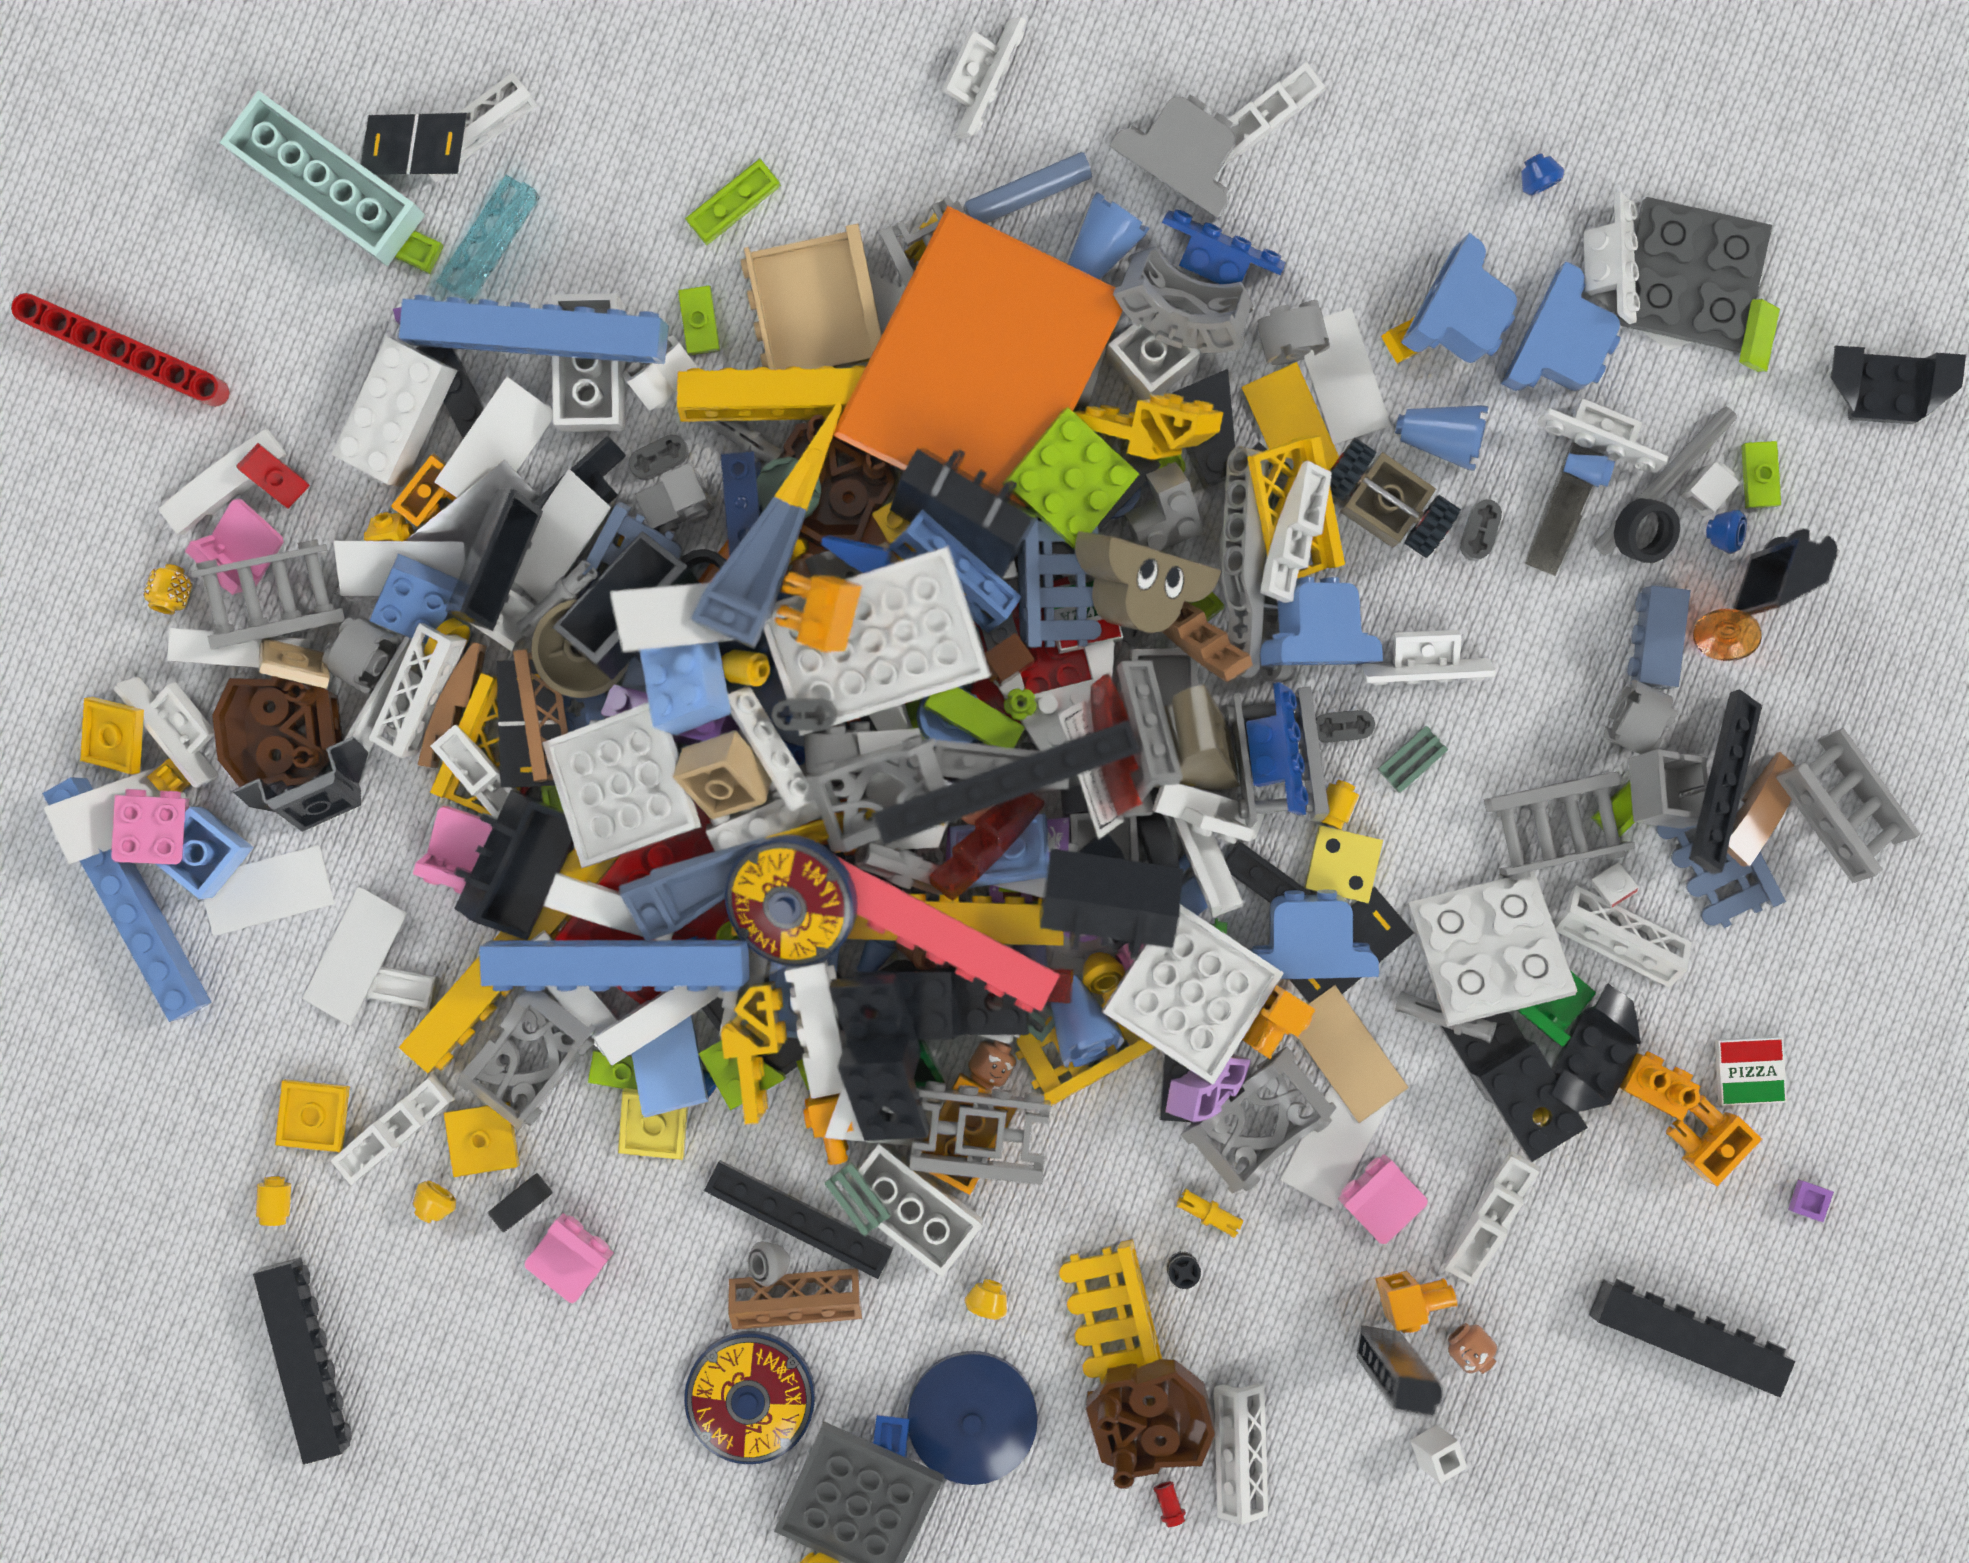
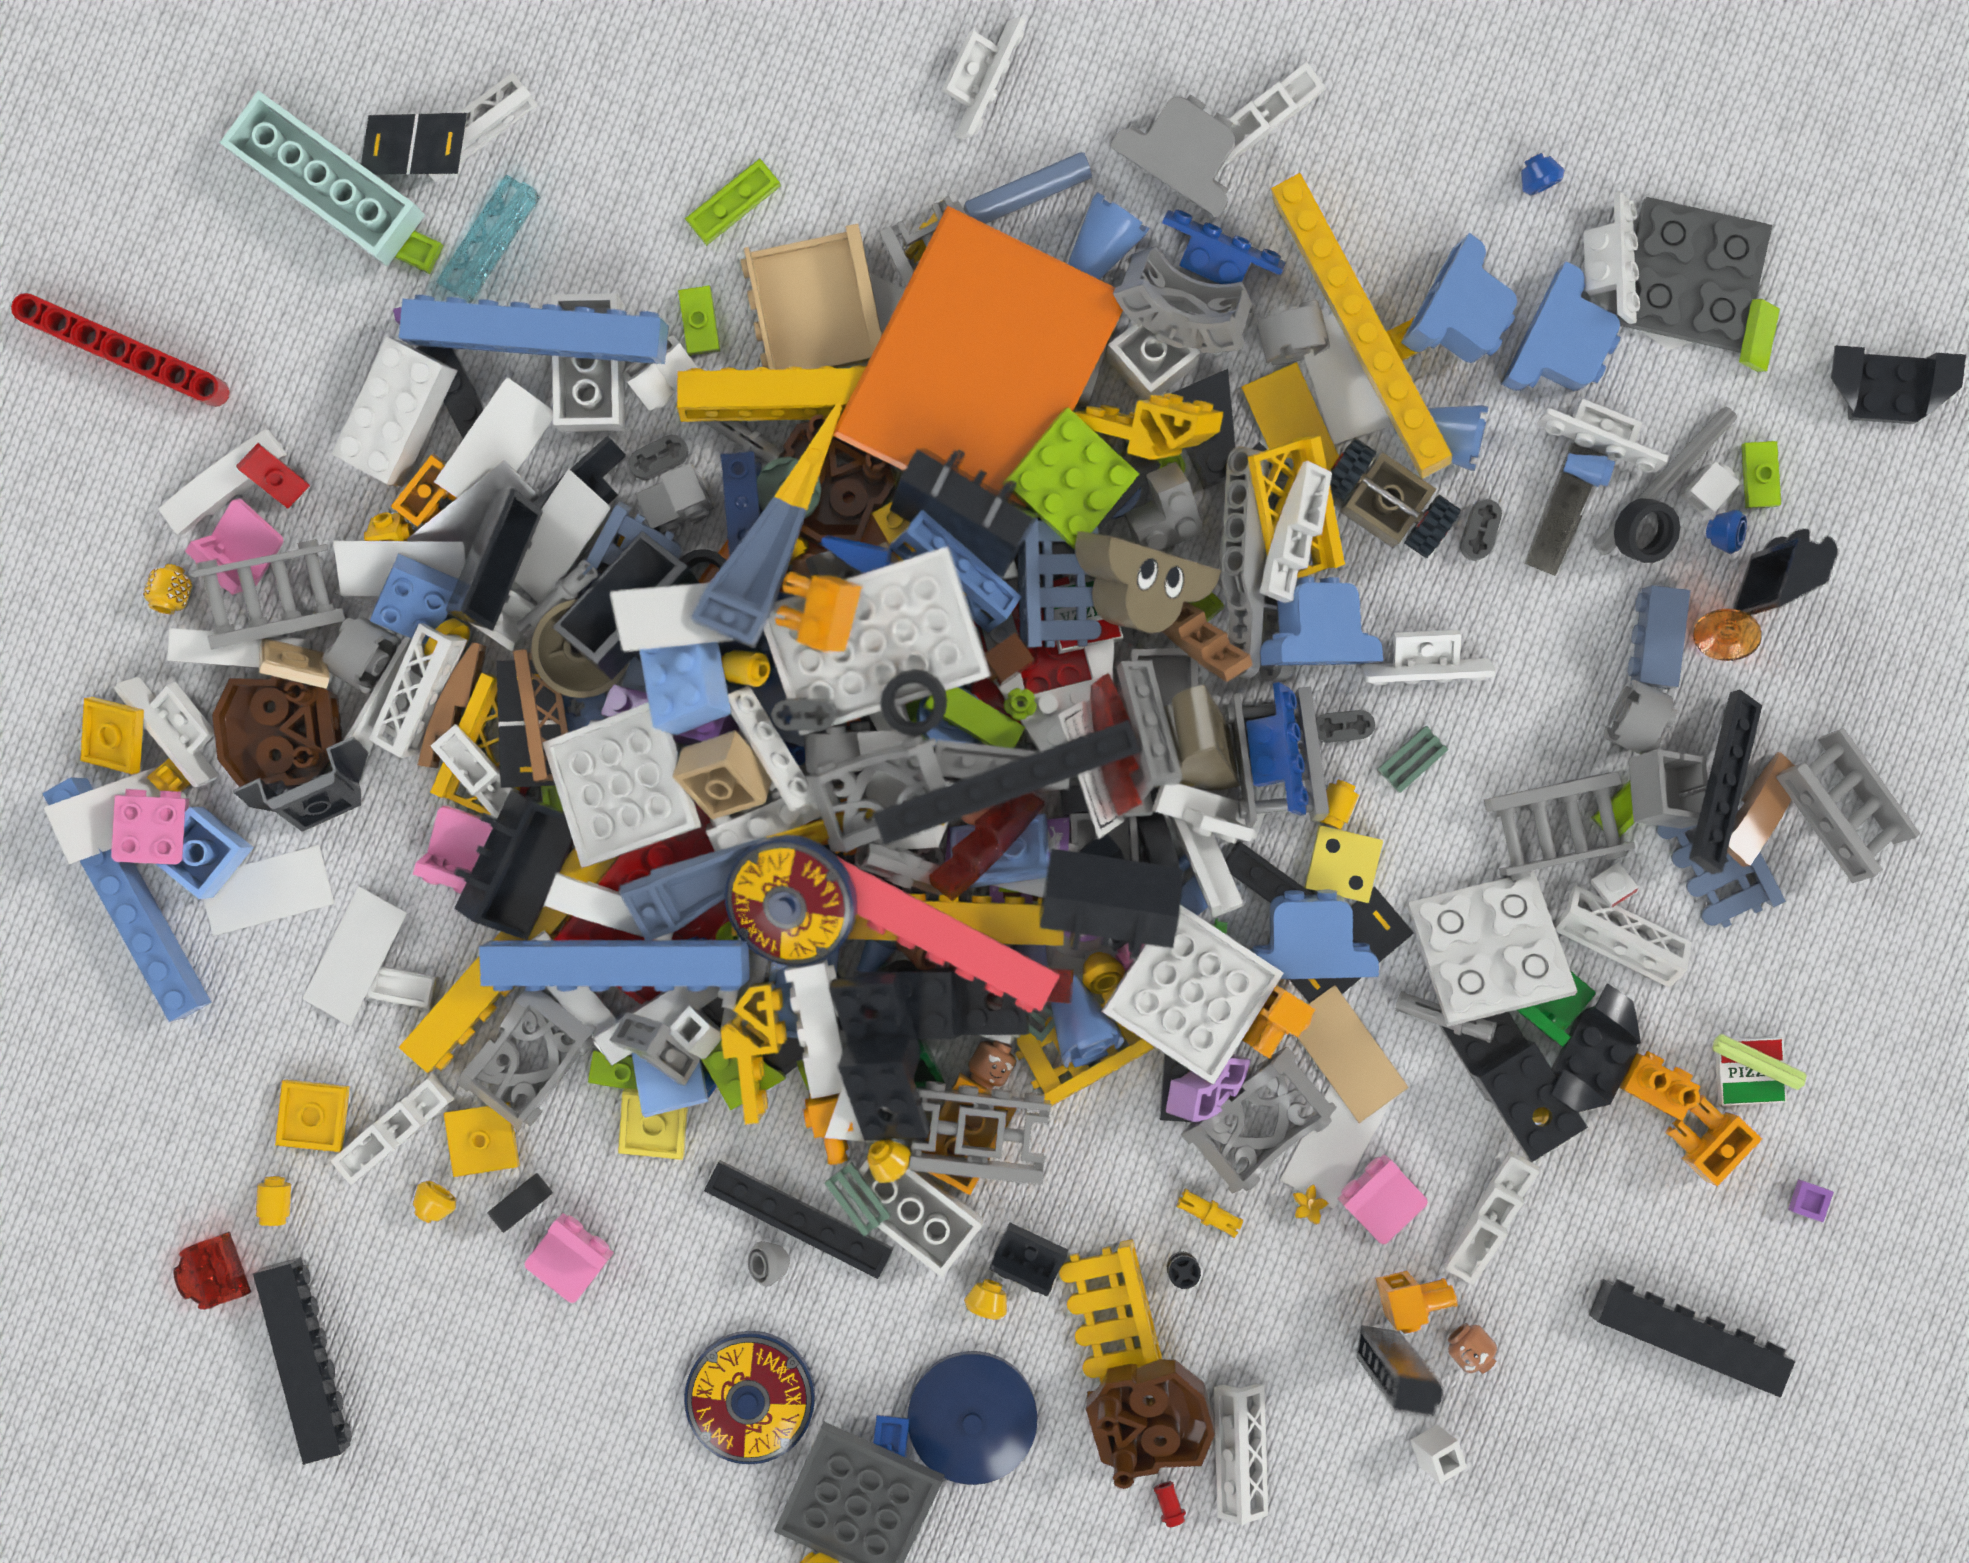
medium nougat fence [728,1268,862,1330] -> none
none -> clear red slope [173,1231,252,1310]
none -> light grey bracket [609,1012,701,1086]
none -> white brick [670,1006,722,1059]
none -> yellow cone [867,1140,910,1183]
none -> black tyre [880,669,948,736]
none -> black bracket [989,1222,1068,1296]
none -> yellow brick [1271,173,1452,479]
none -> yellow plant [1293,1184,1329,1225]
none -> yellowish green axle [1712,1034,1807,1090]

